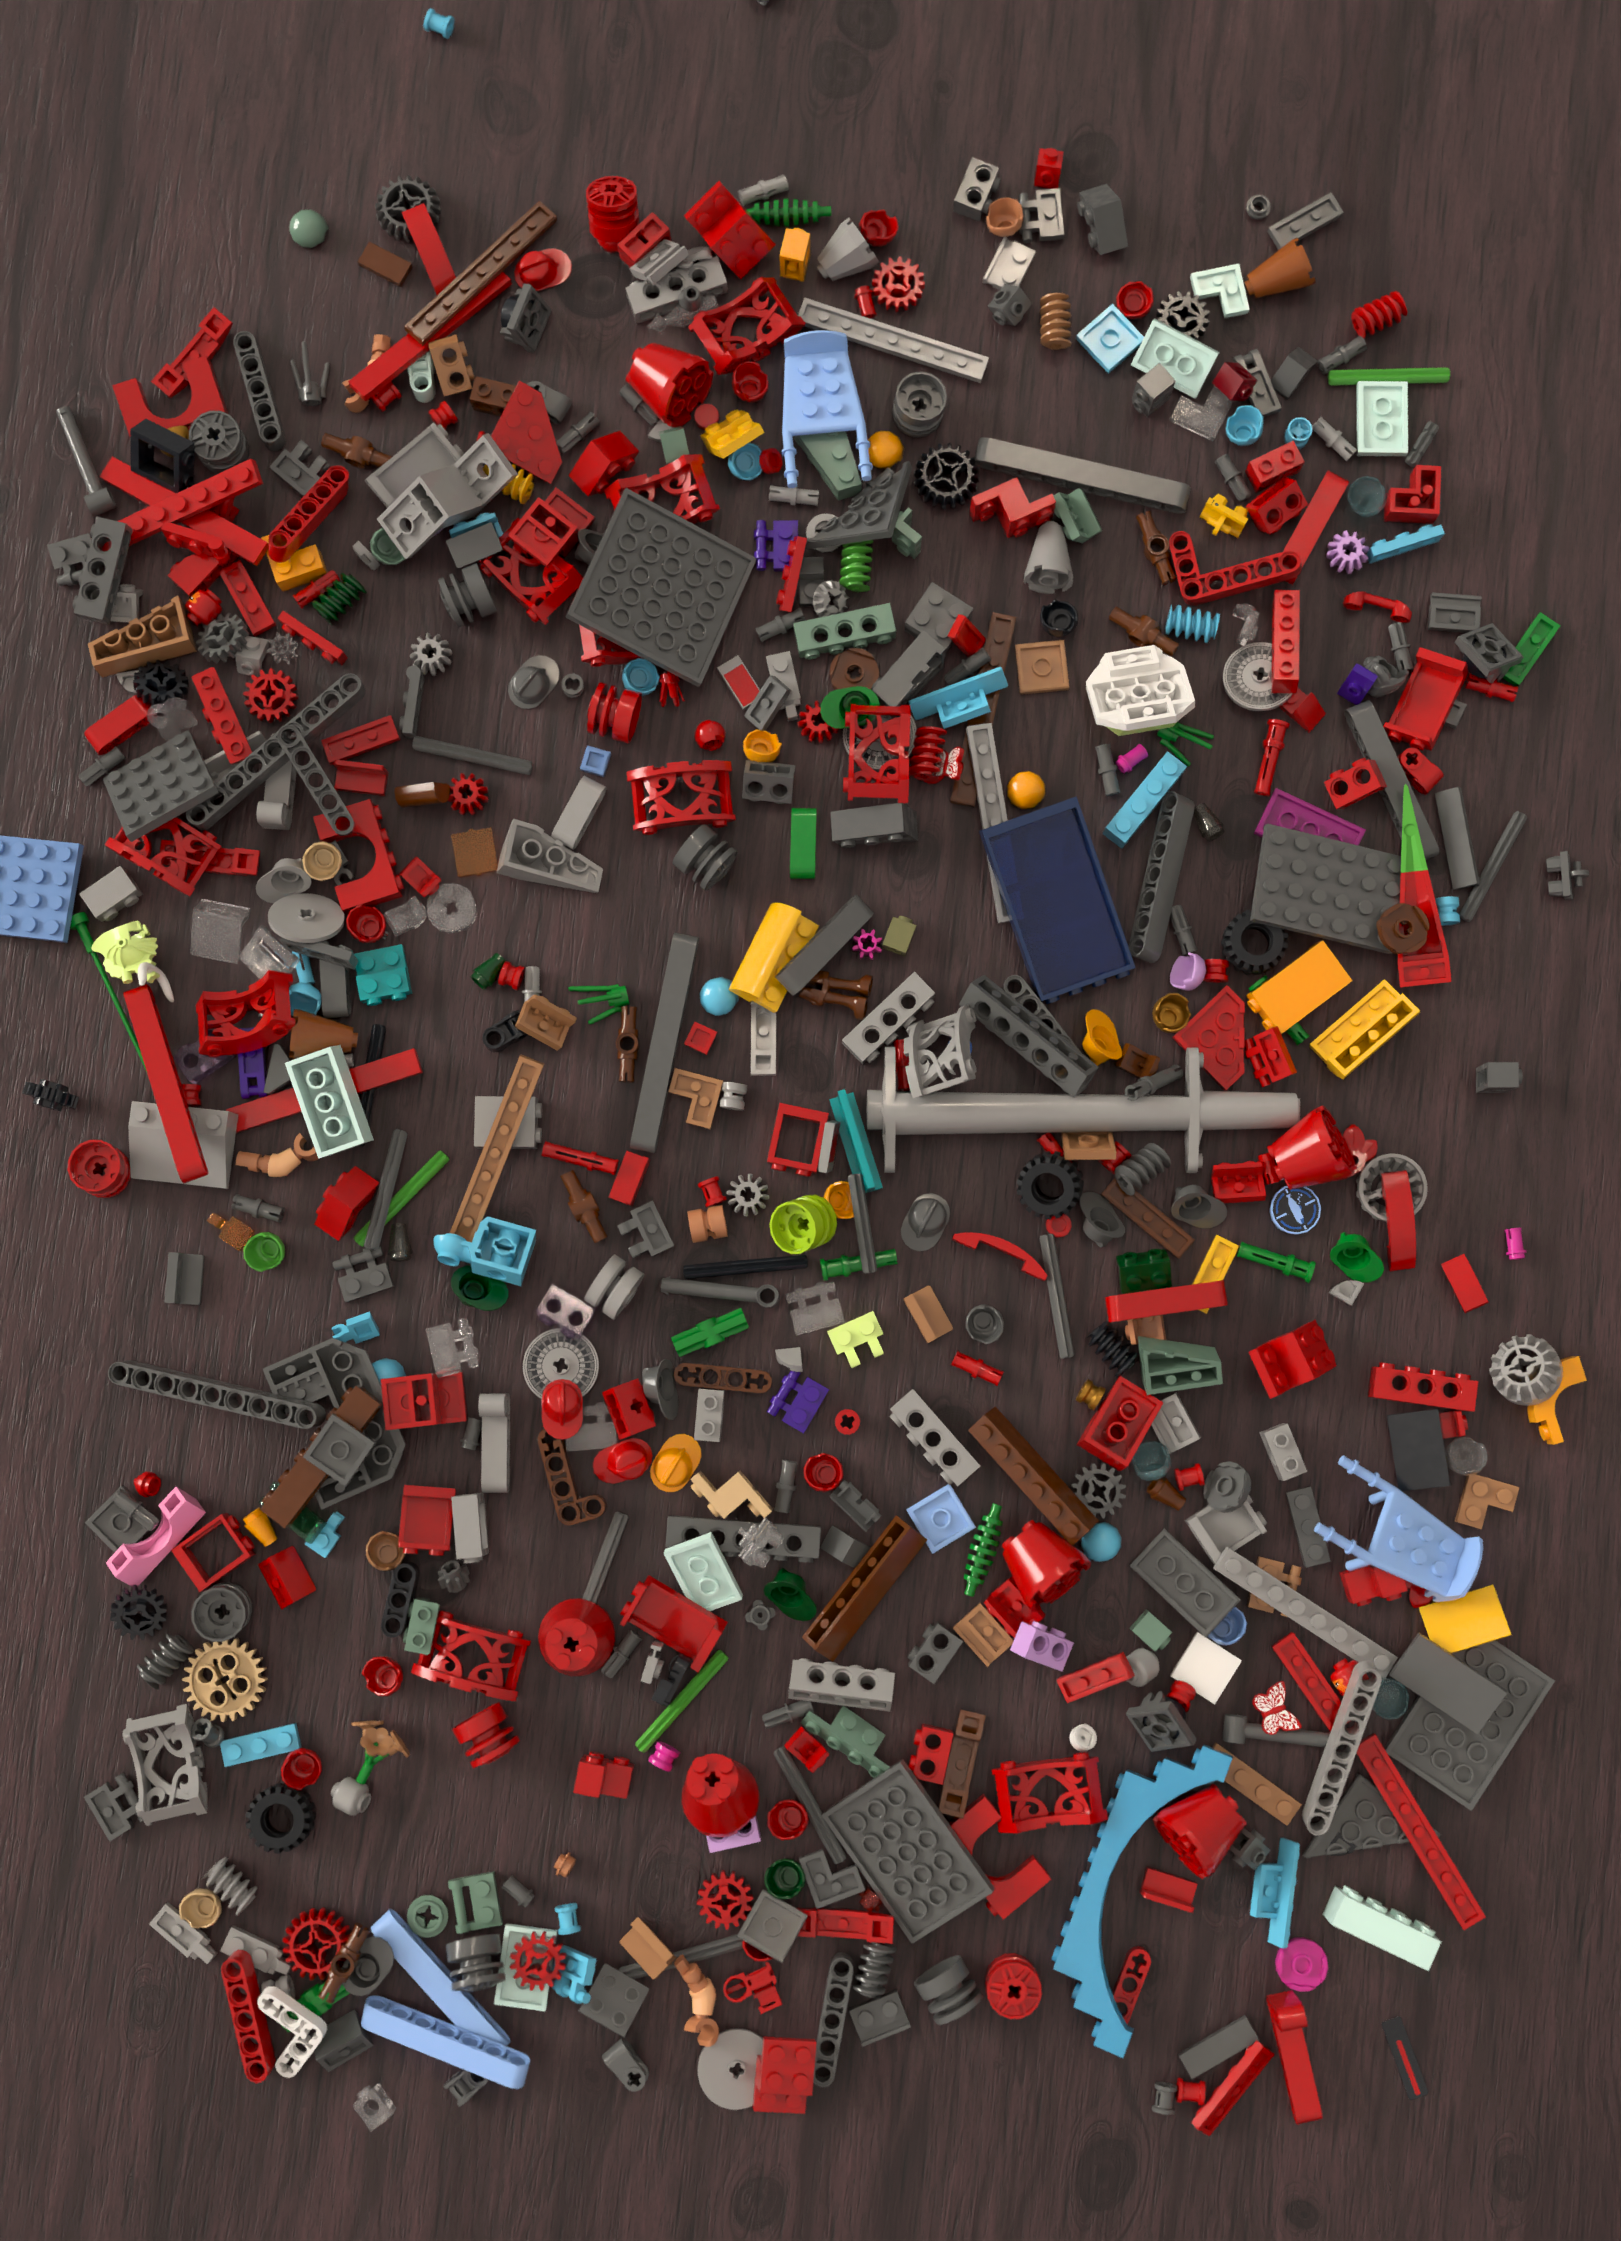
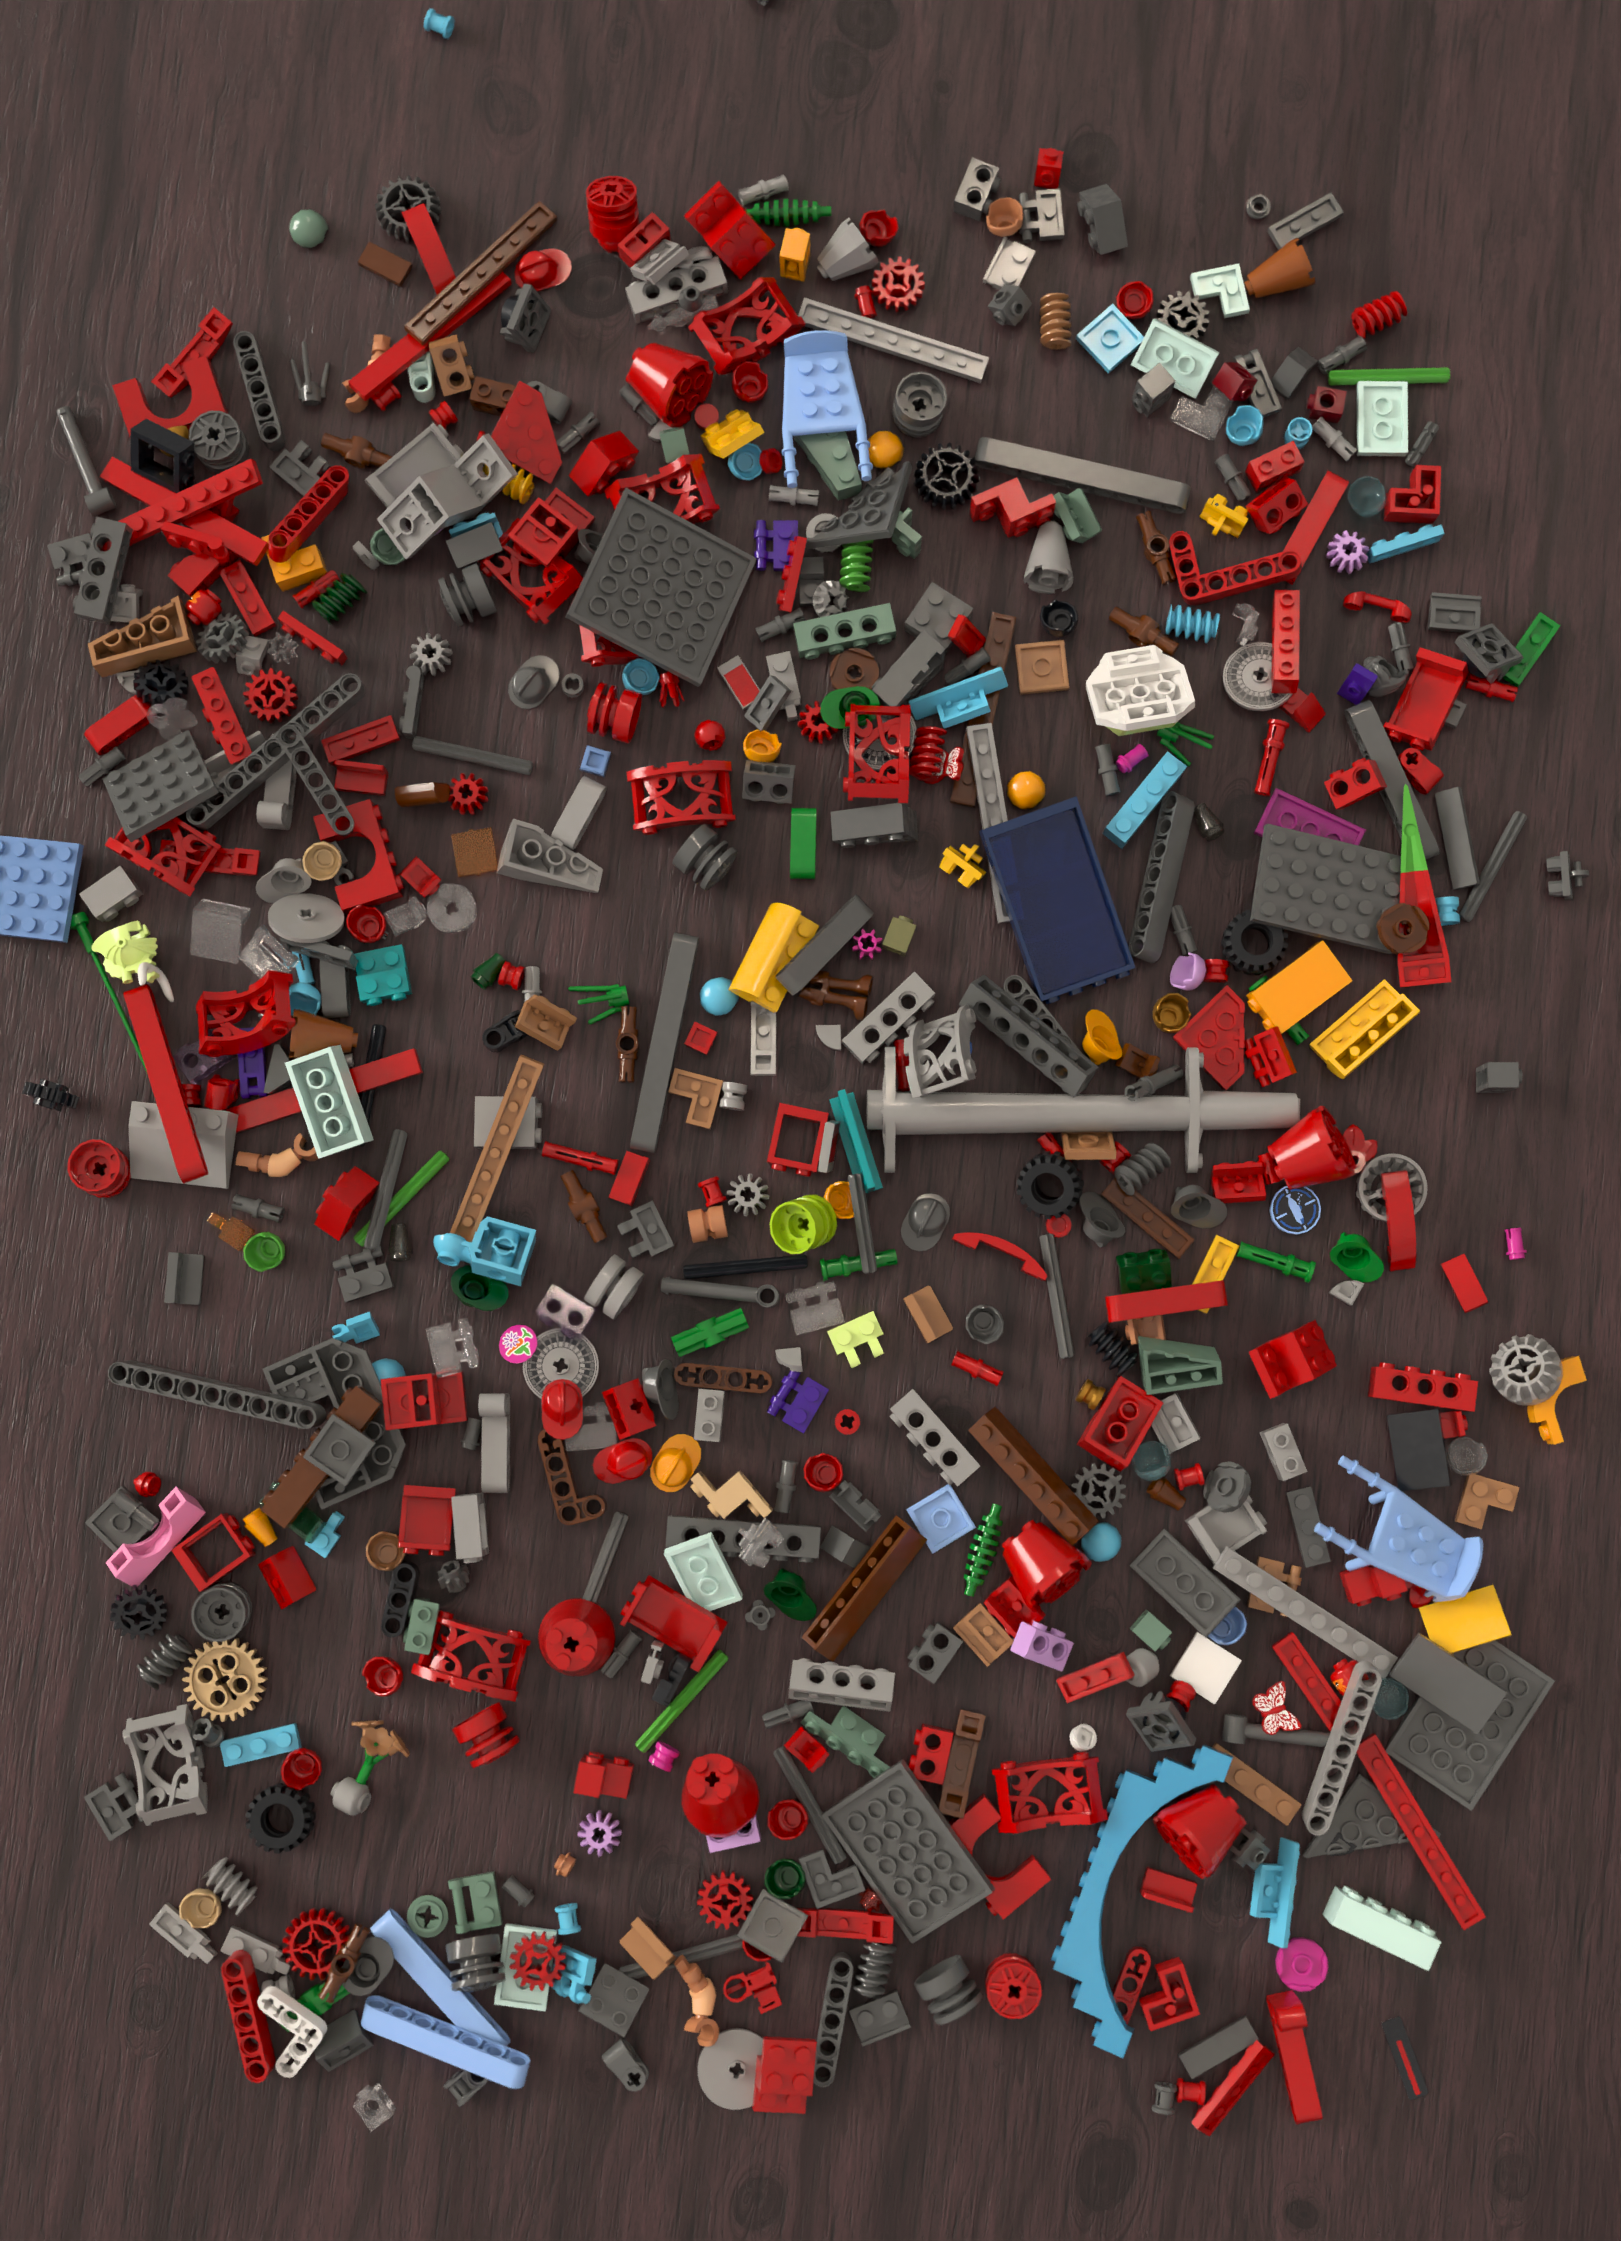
none -> red piece [204,1074,240,1110]
none -> sticker [499,1325,537,1364]
none -> lavender gear [578,1810,622,1856]
none -> light grey tile [816,1025,841,1051]
none -> yellow hips [939,844,986,888]
none -> red brick [1138,1957,1200,2031]
none -> dark red brick [1307,386,1347,423]

